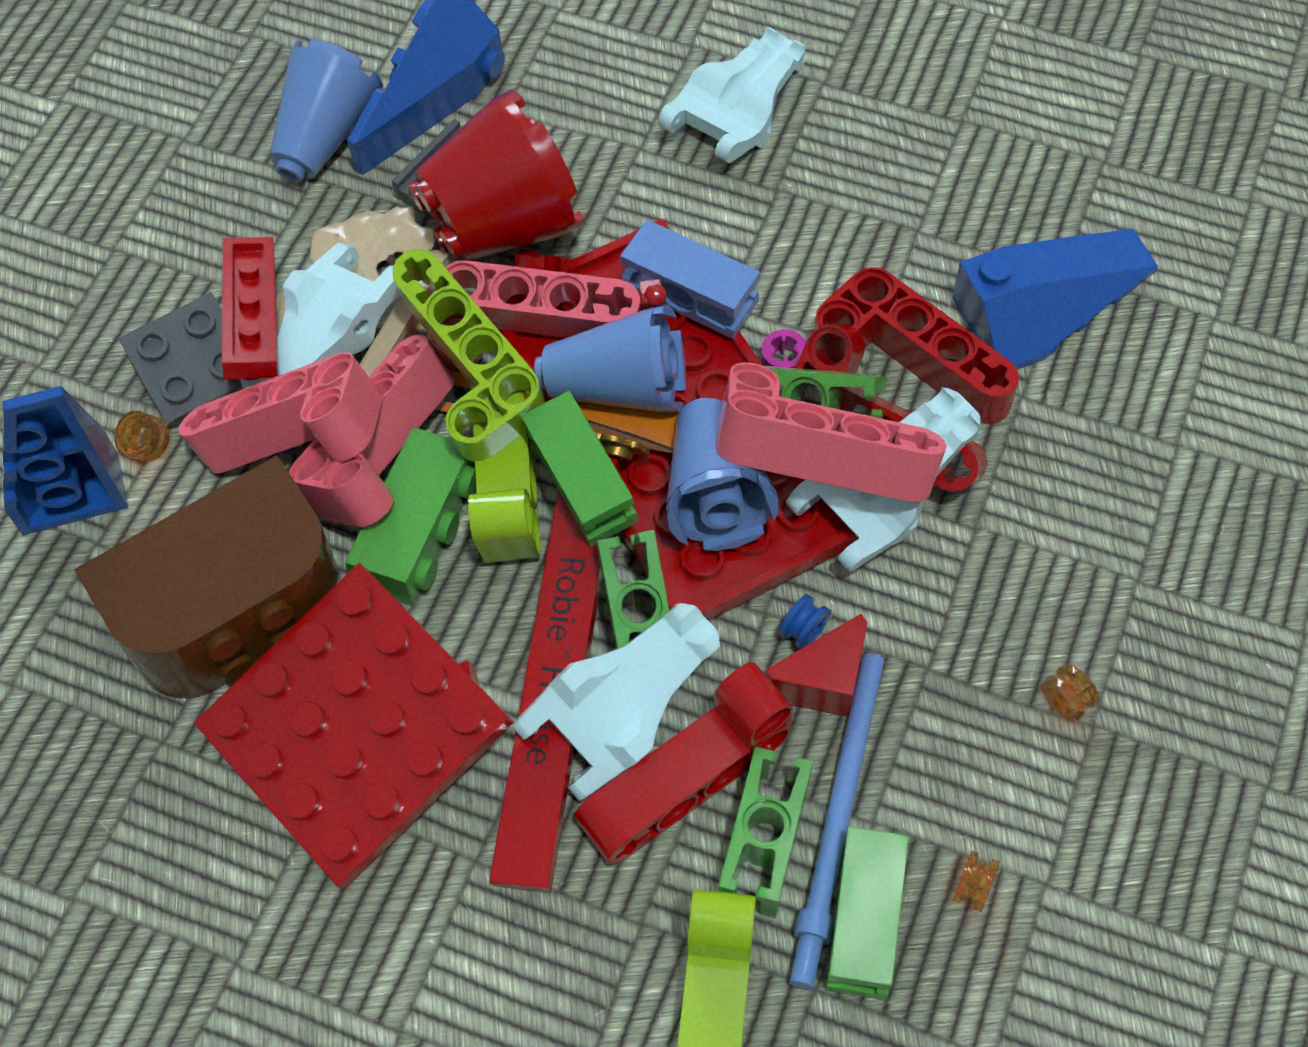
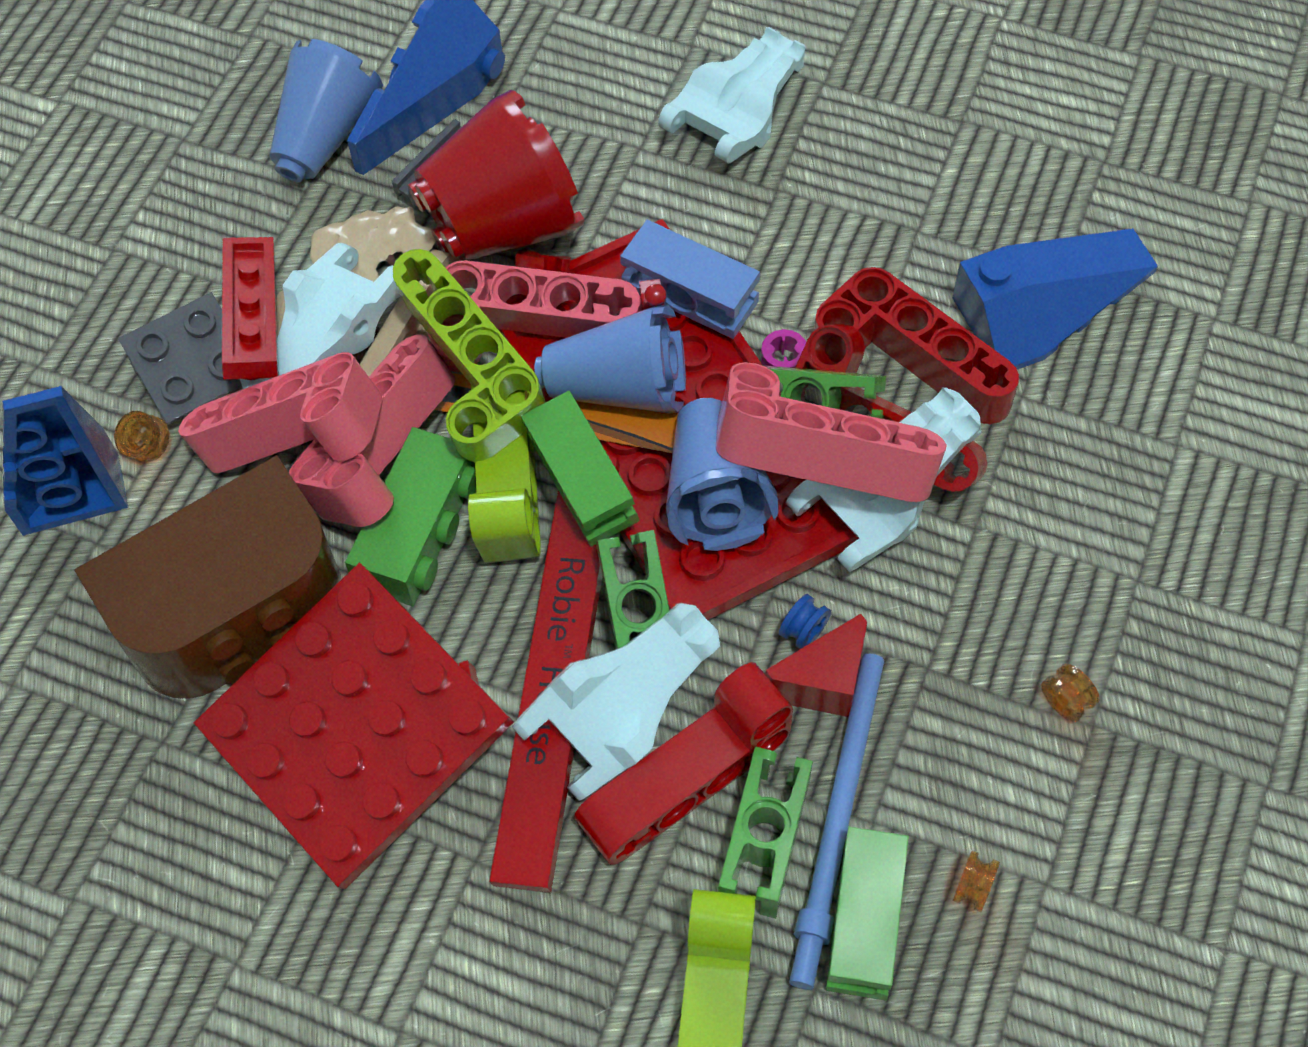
pearl gold plant [595,433,650,461] -> none

